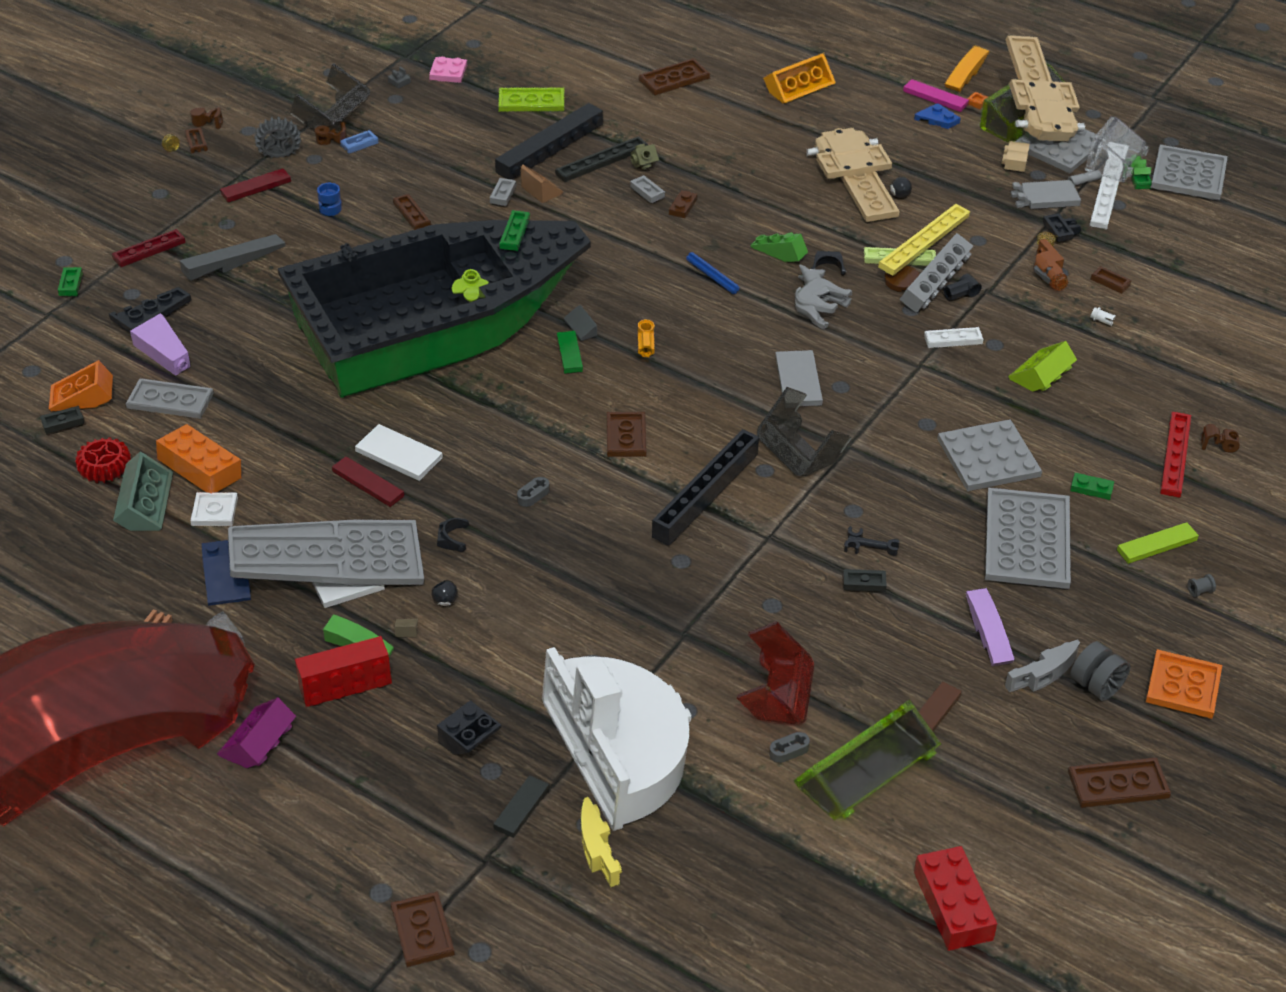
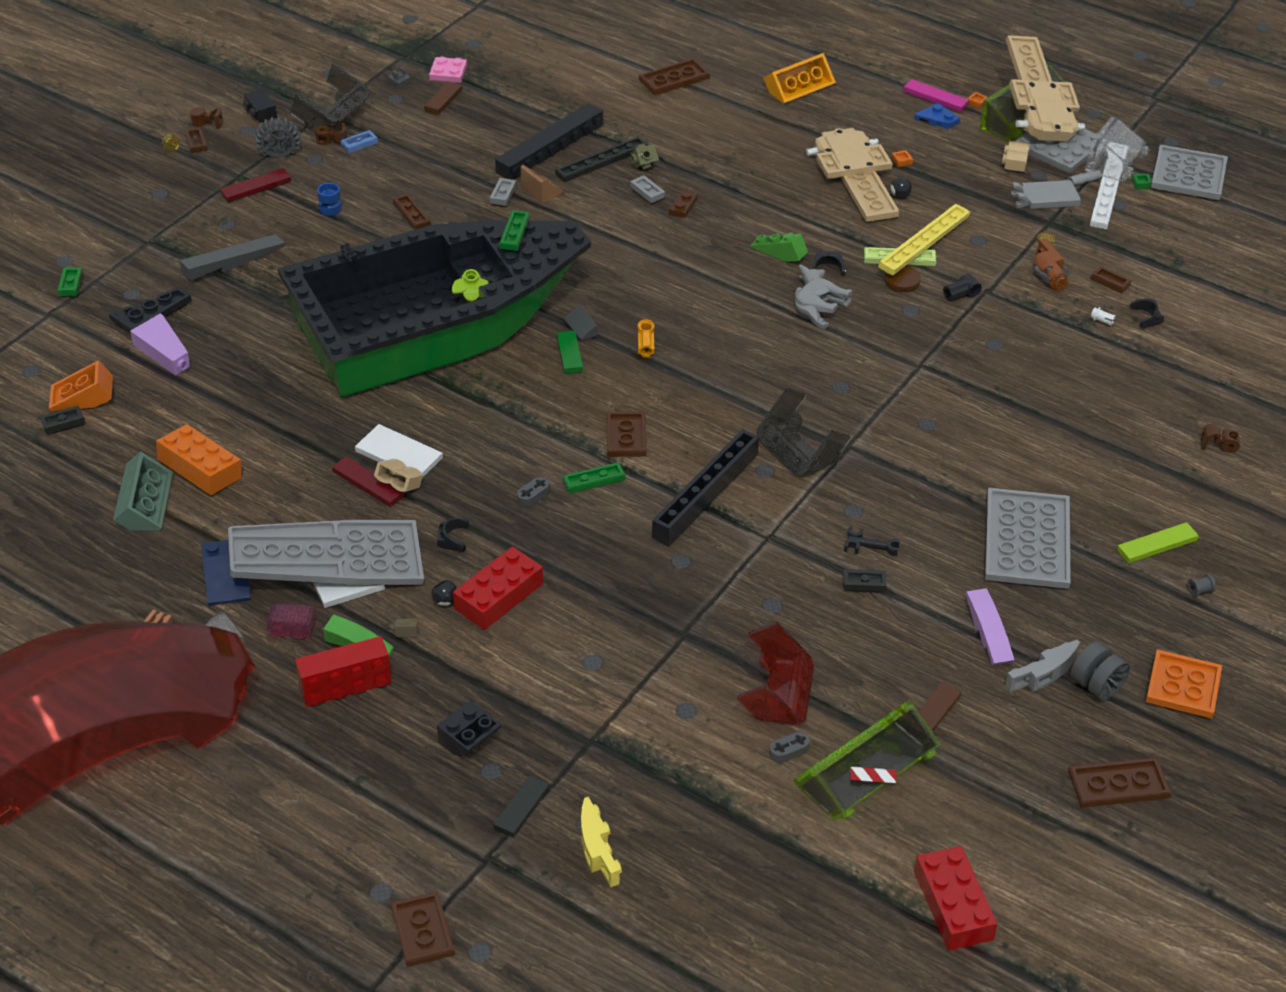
red gear [75,437,131,484] -> none
dark red tile [112,229,186,268] -> none
light grey tile [126,378,214,419] -> none
white tile [191,492,238,526] -> none
magenta slope [217,697,296,768] -> none
lime tile [498,88,564,111] -> none
white piece [542,647,691,831] -> none
blue axle [686,252,740,294] -> none
light grey tile [775,350,823,407] -> none
light grey brick [899,233,973,313] -> none
white tile [924,327,983,348] -> none
light grey plate [937,419,1042,491] -> none
light orange slope [945,46,989,92] -> none
lime slope [1008,341,1077,392] -> none
black hinge [1043,213,1082,242] -> none
green plate [1070,473,1114,500] -> none
bright green slope [1125,156,1151,175] -> none
red tile [1160,412,1191,498] -> none
none -> black brick [243,89,277,123]
none -> clear pink brick [266,602,316,639]
none -> tan brick [374,459,423,492]
none -> reddish brown tile [424,81,462,115]
none -> red brick [453,546,543,630]
none -> green tile [562,462,626,494]
none -> sticker [850,767,897,783]
none -> orange tile [891,150,914,167]
none -> black helmet [1130,299,1164,328]

